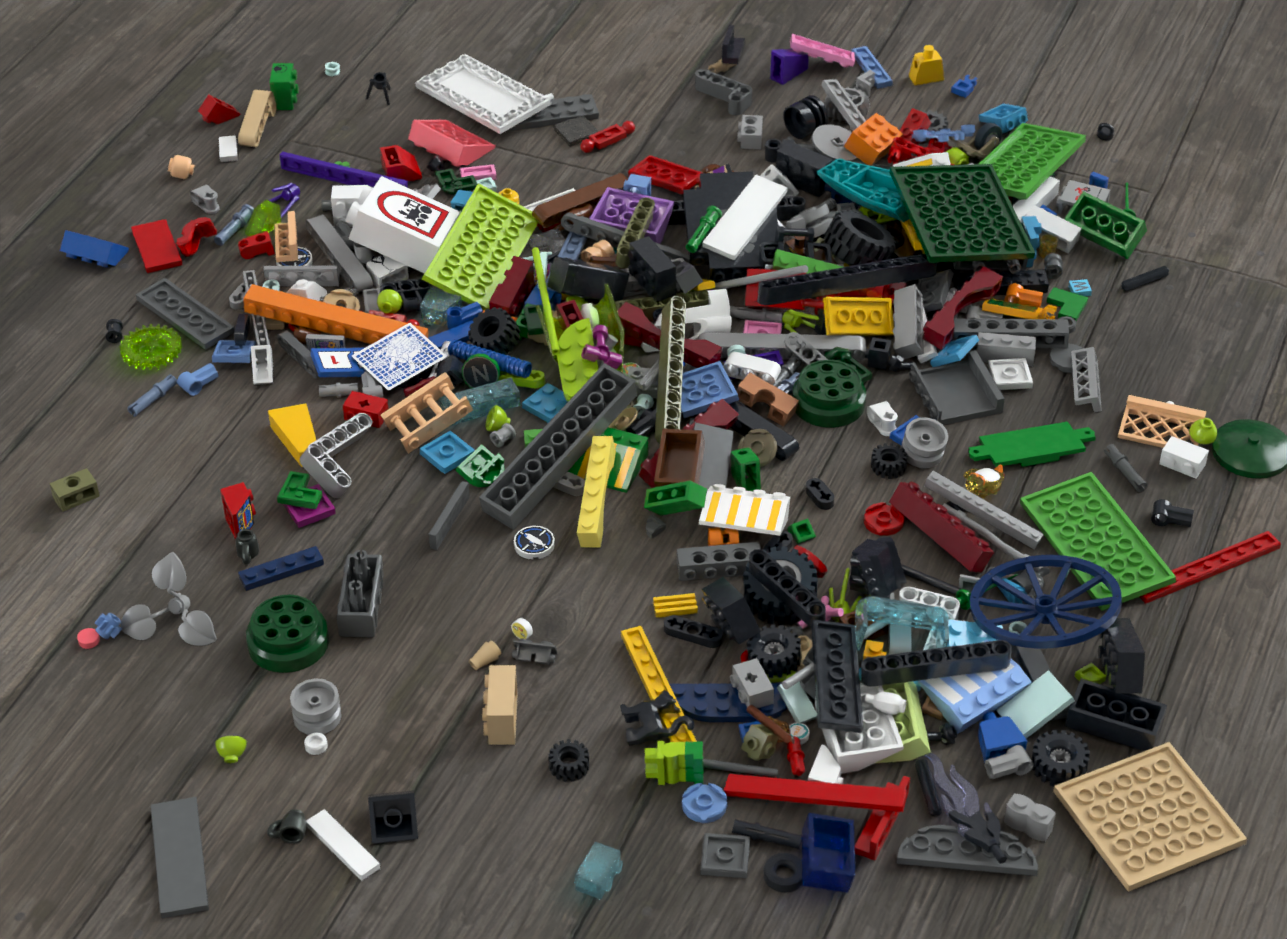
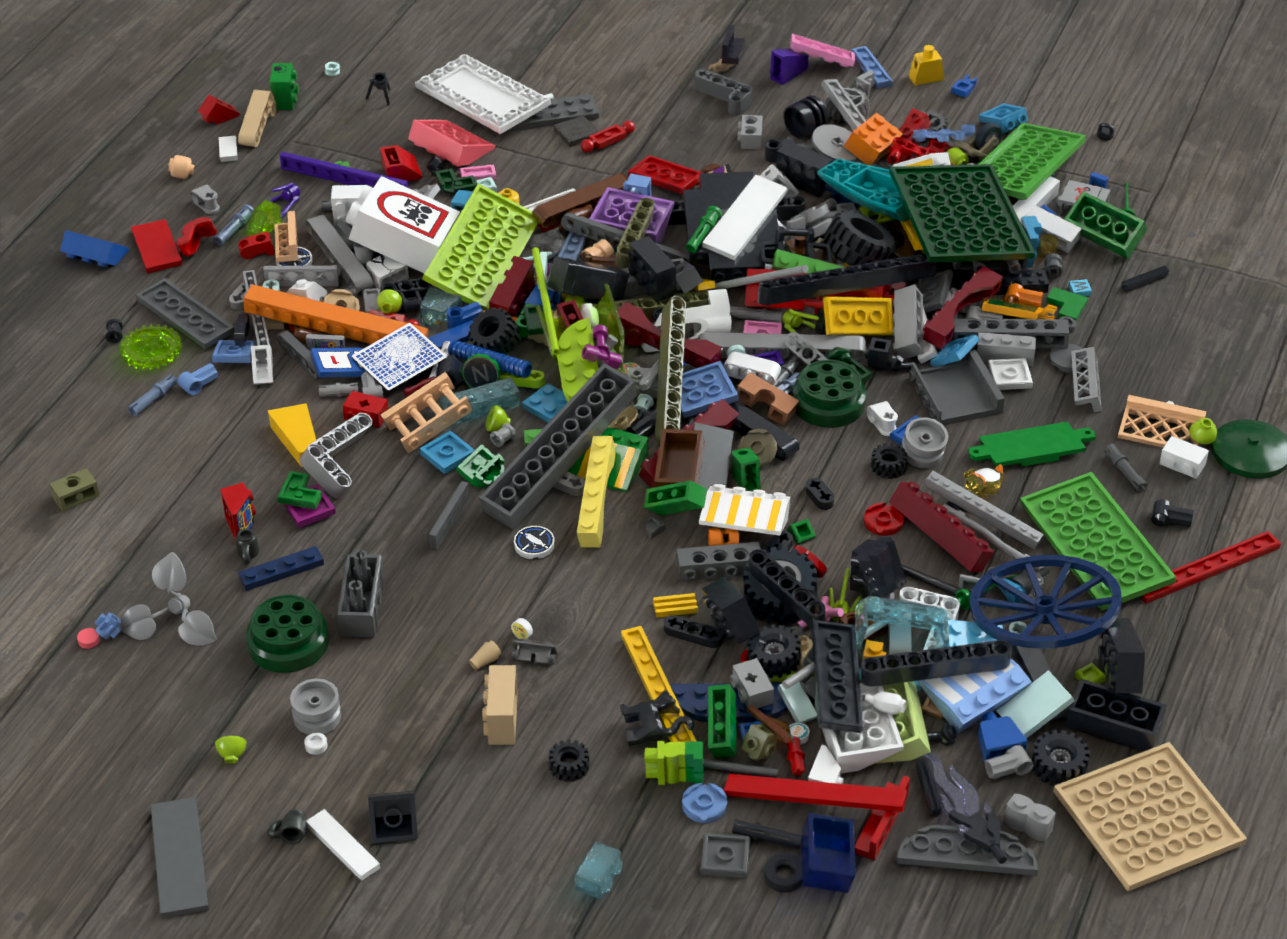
none -> green brick [708,684,736,758]

